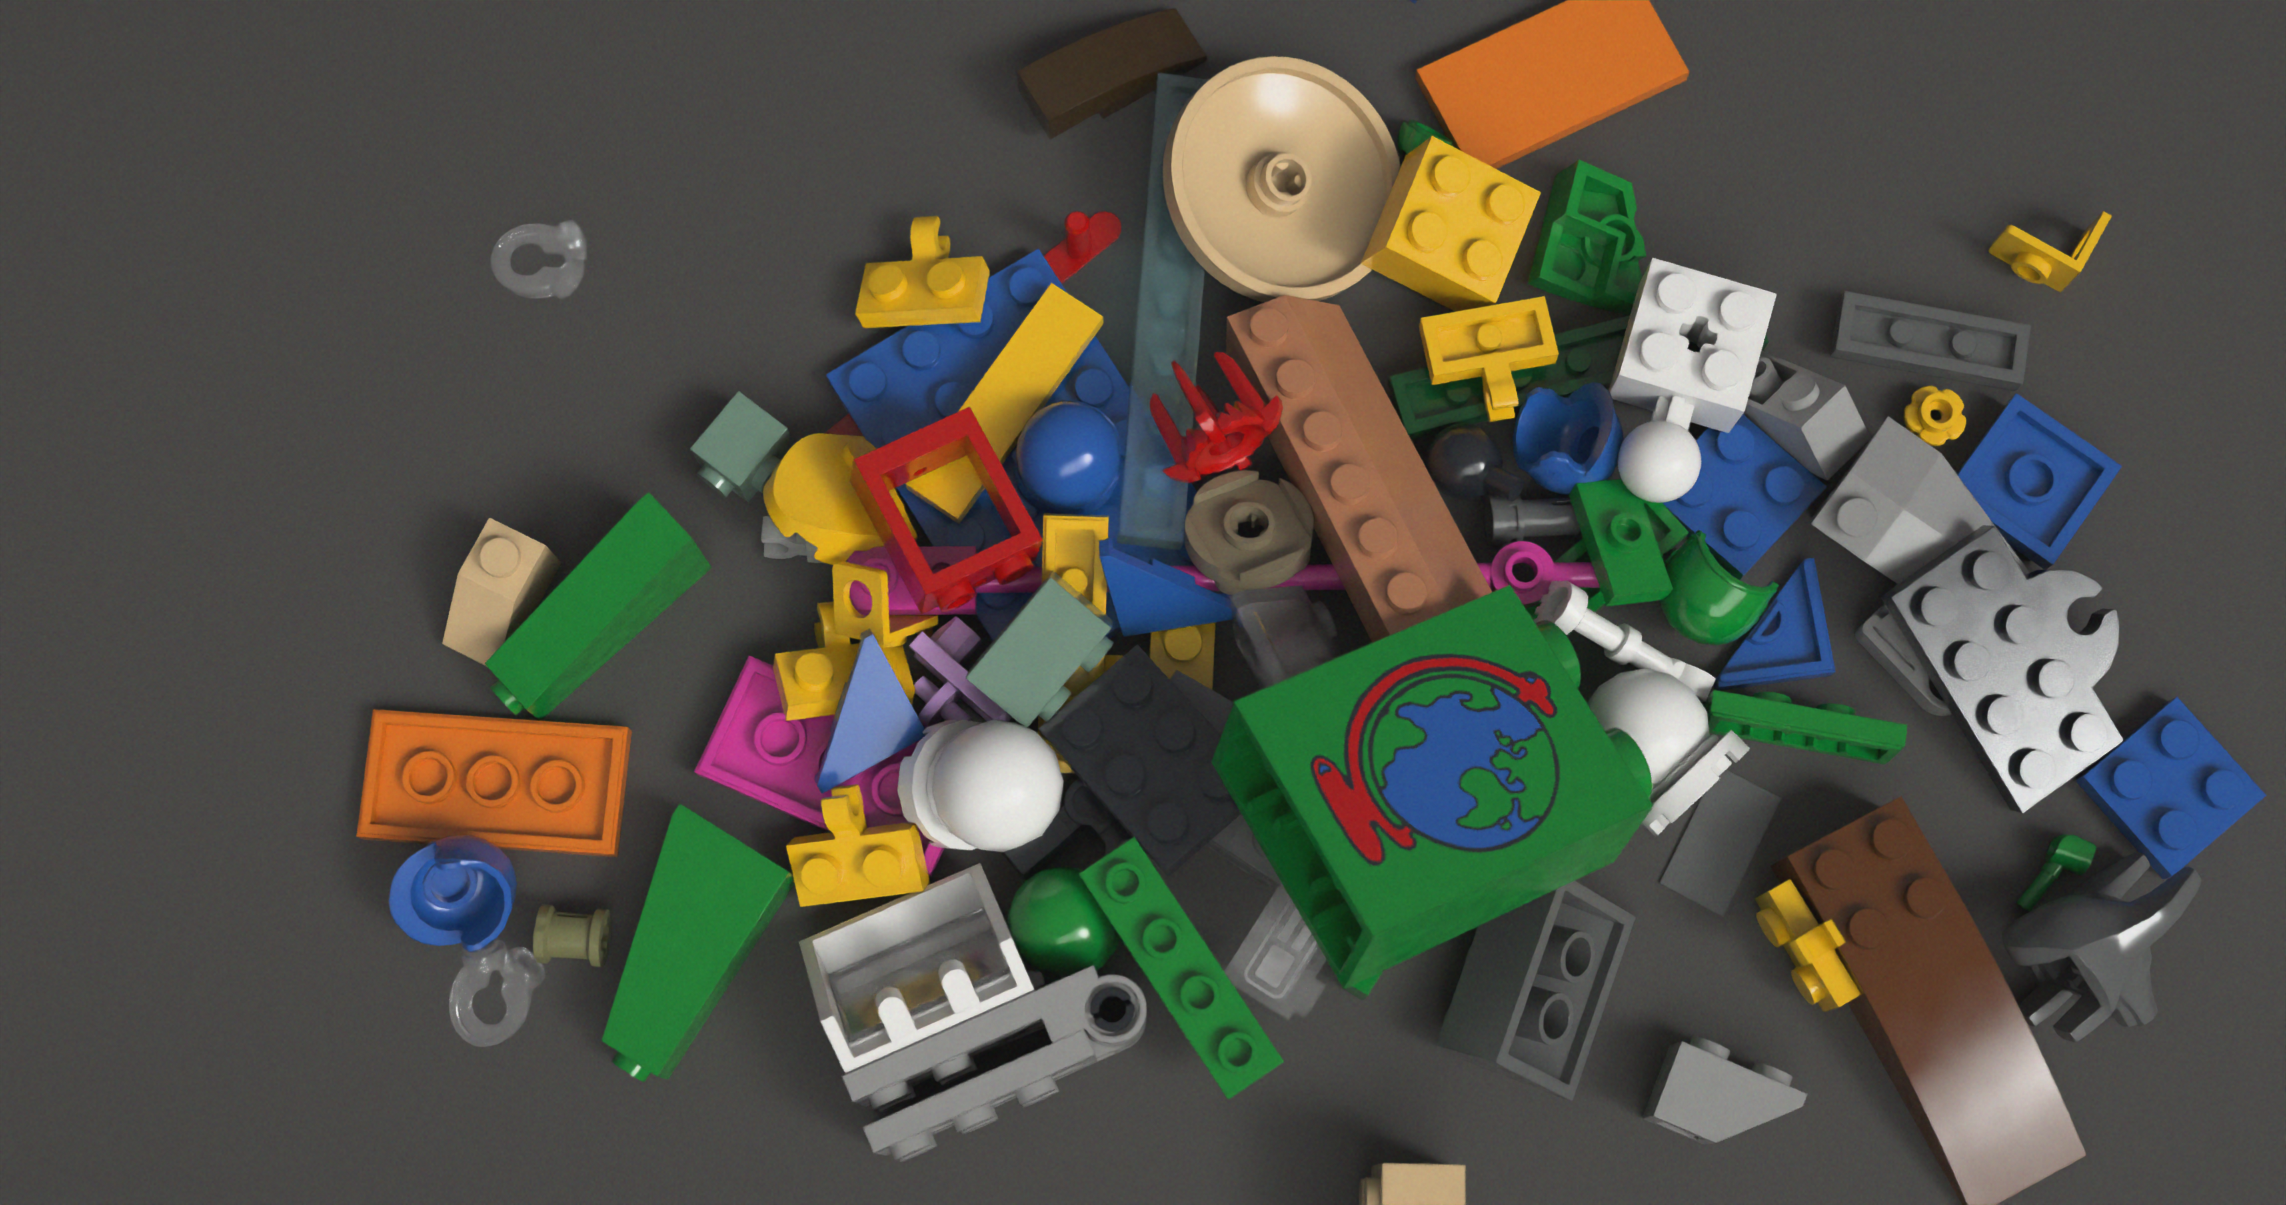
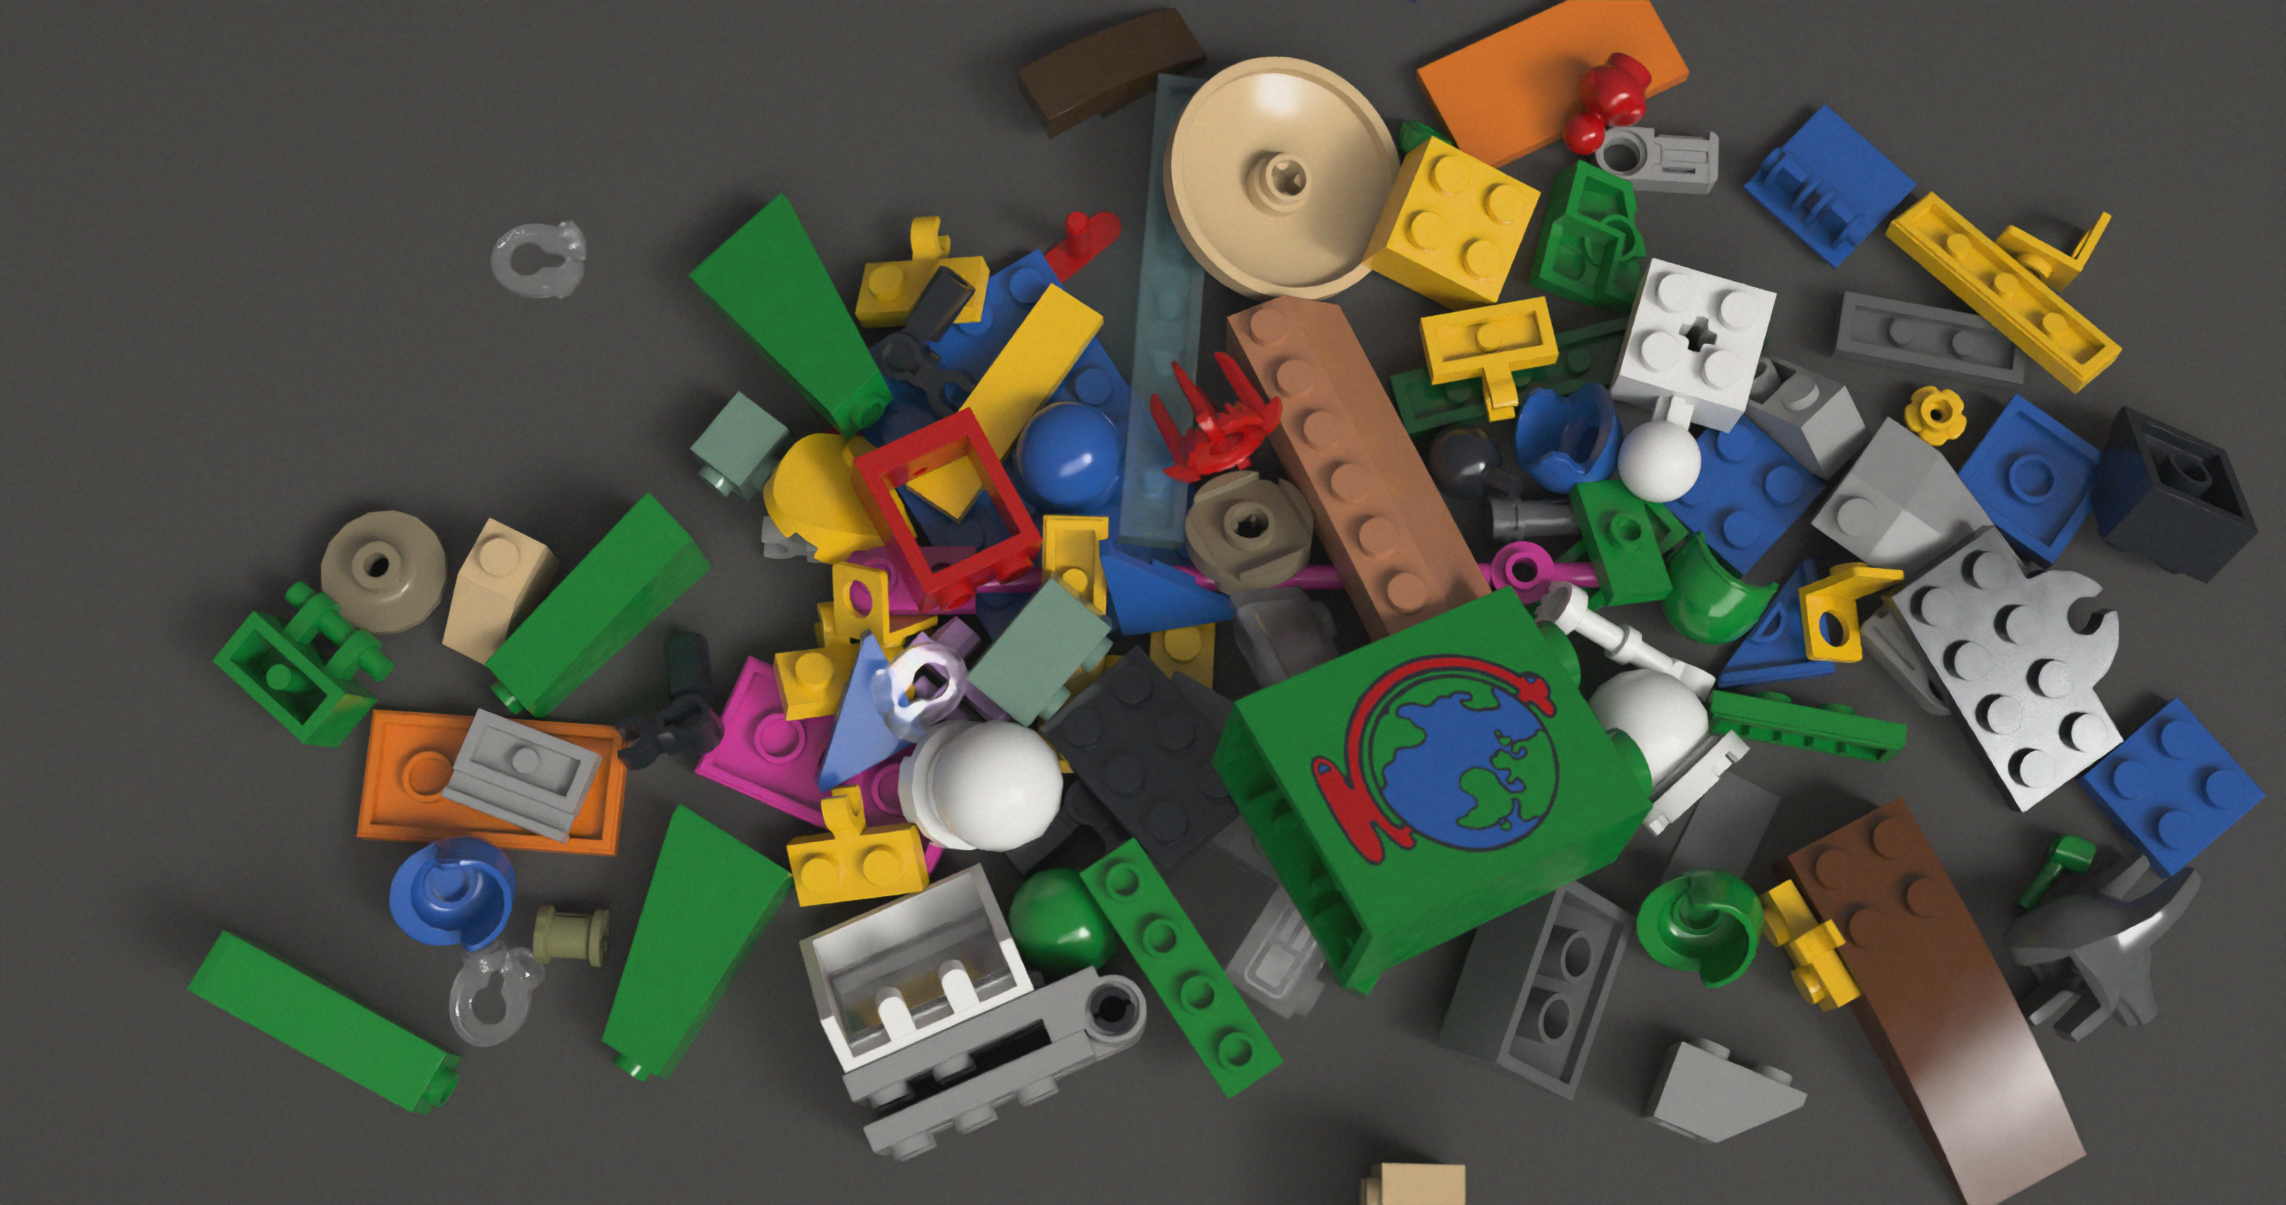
none -> green slope [187,930,463,1115]
none -> green brick [212,581,395,748]
none -> dark tan piece [321,510,449,635]
none -> light grey plate [440,708,603,845]
none -> black bar [615,631,725,770]
none -> green slope [688,193,894,440]
none -> clear piece [871,642,968,744]
none -> black bar [876,265,978,417]
none -> red animal [1563,52,1652,155]
none -> light grey piece [1590,127,1719,194]
none -> green helmet [1636,867,1765,989]
none -> blue hinge [1742,104,1917,270]
none -> yellow bracket [1798,562,1905,663]
none -> yellow tile [1885,191,2122,394]
none -> black slope [2089,406,2258,584]

